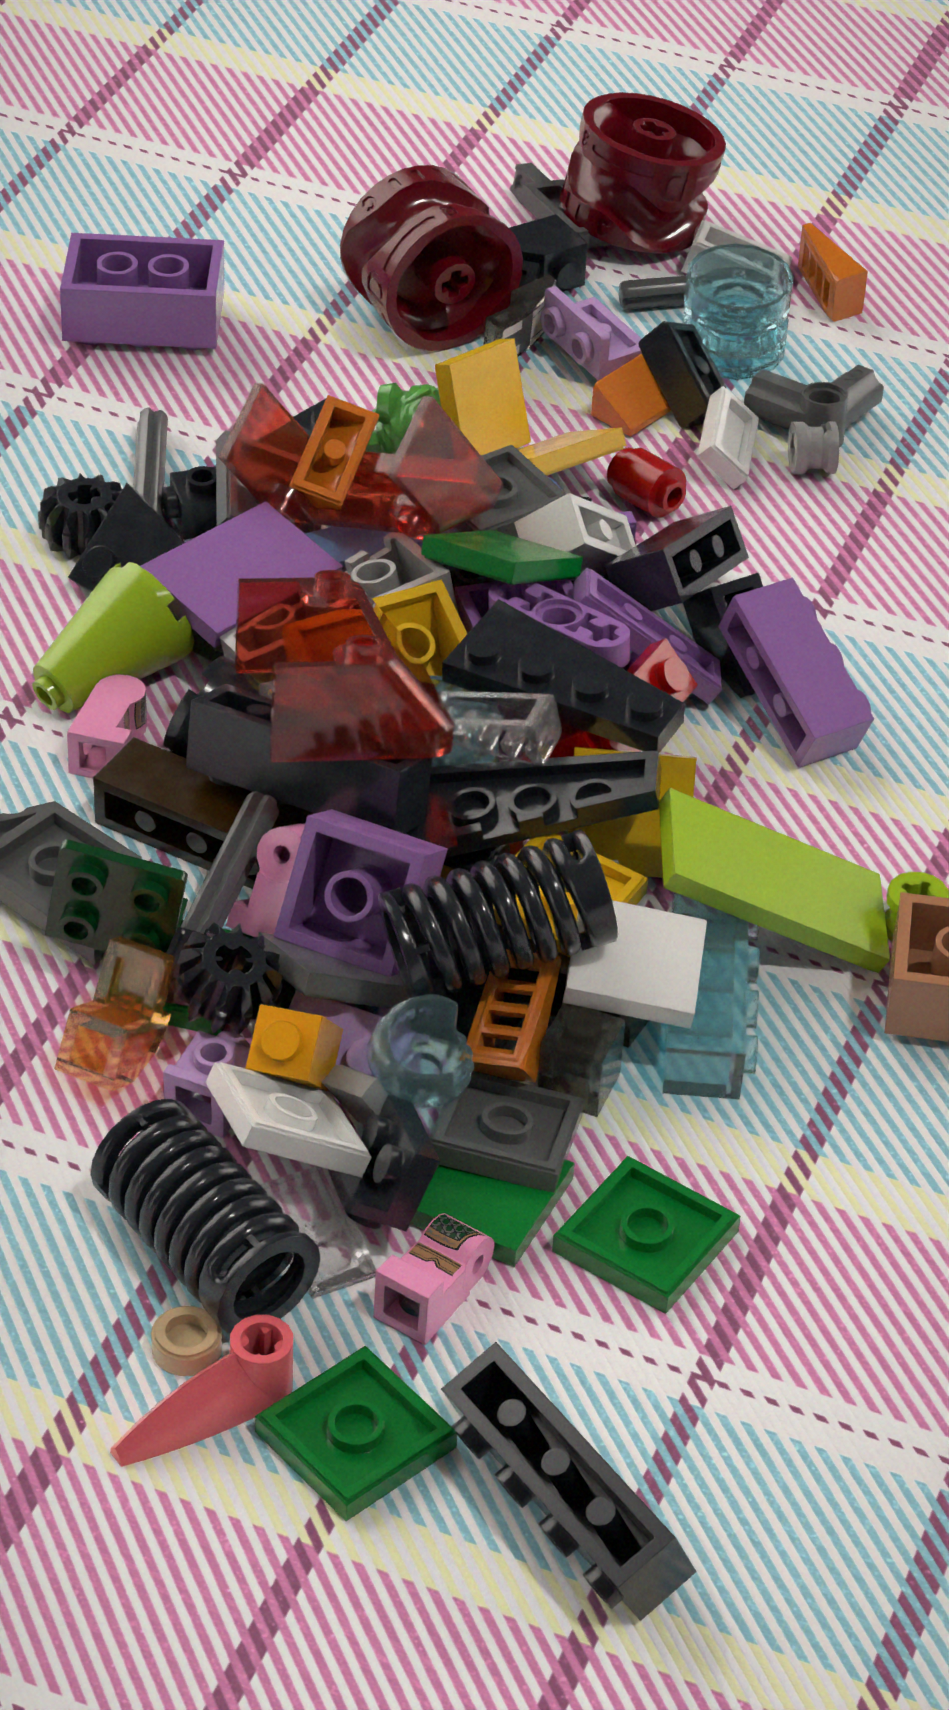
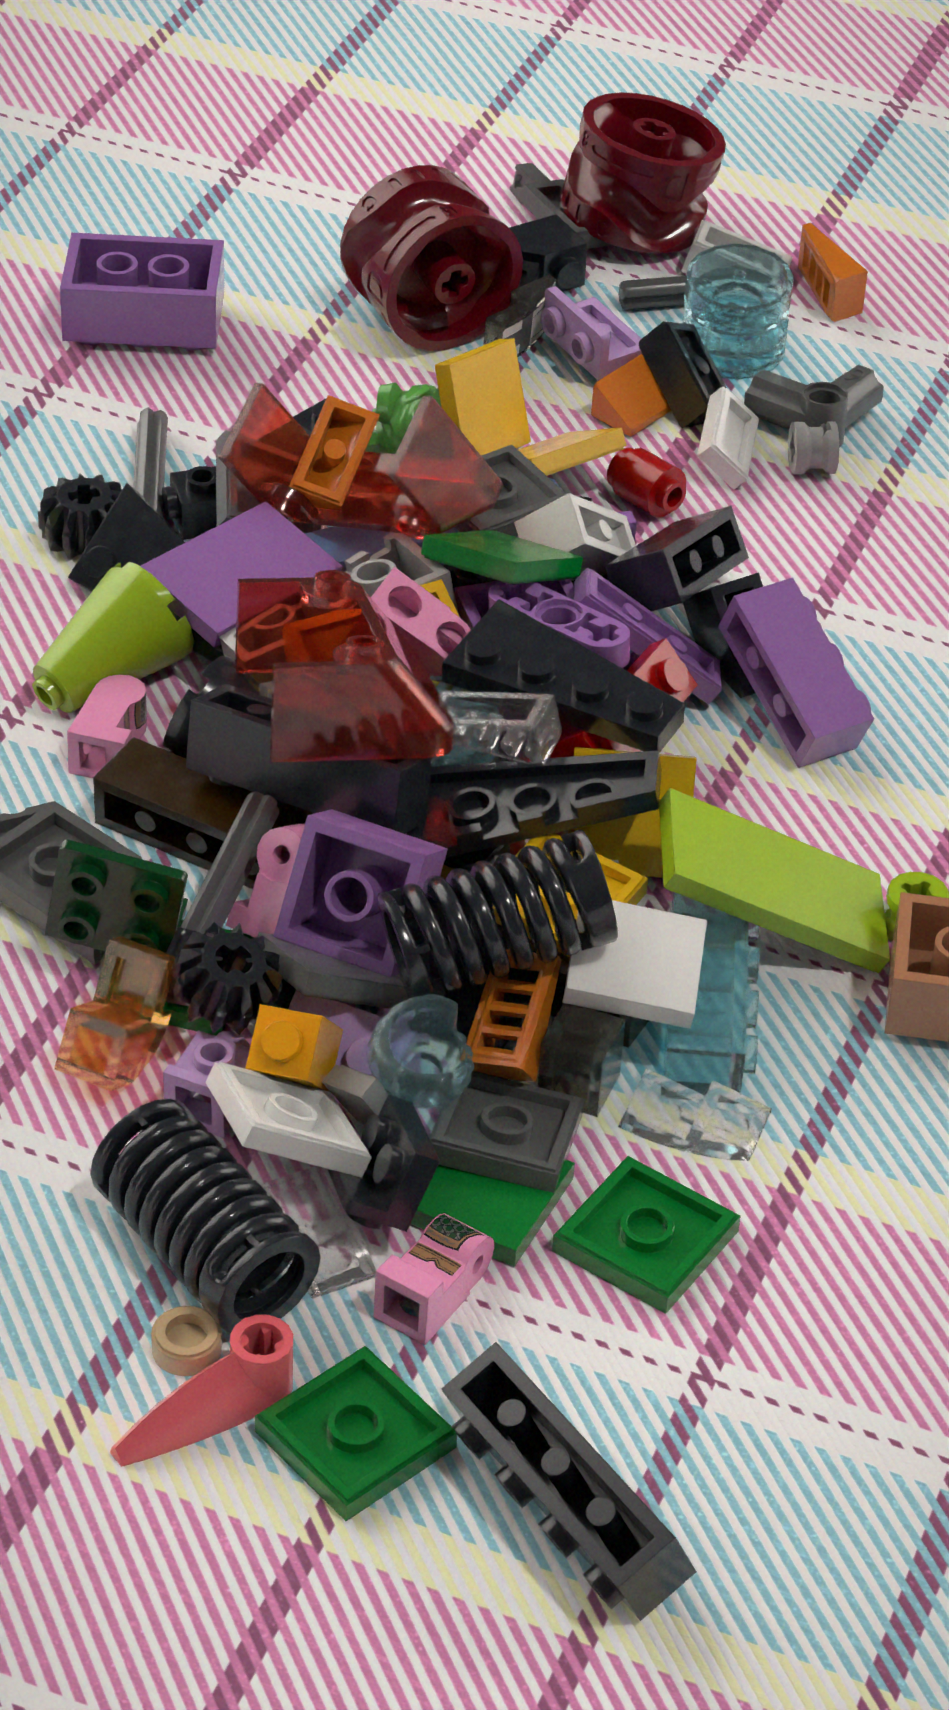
none -> bright pink leg [349,567,471,680]
none -> clear slope [618,1068,772,1161]

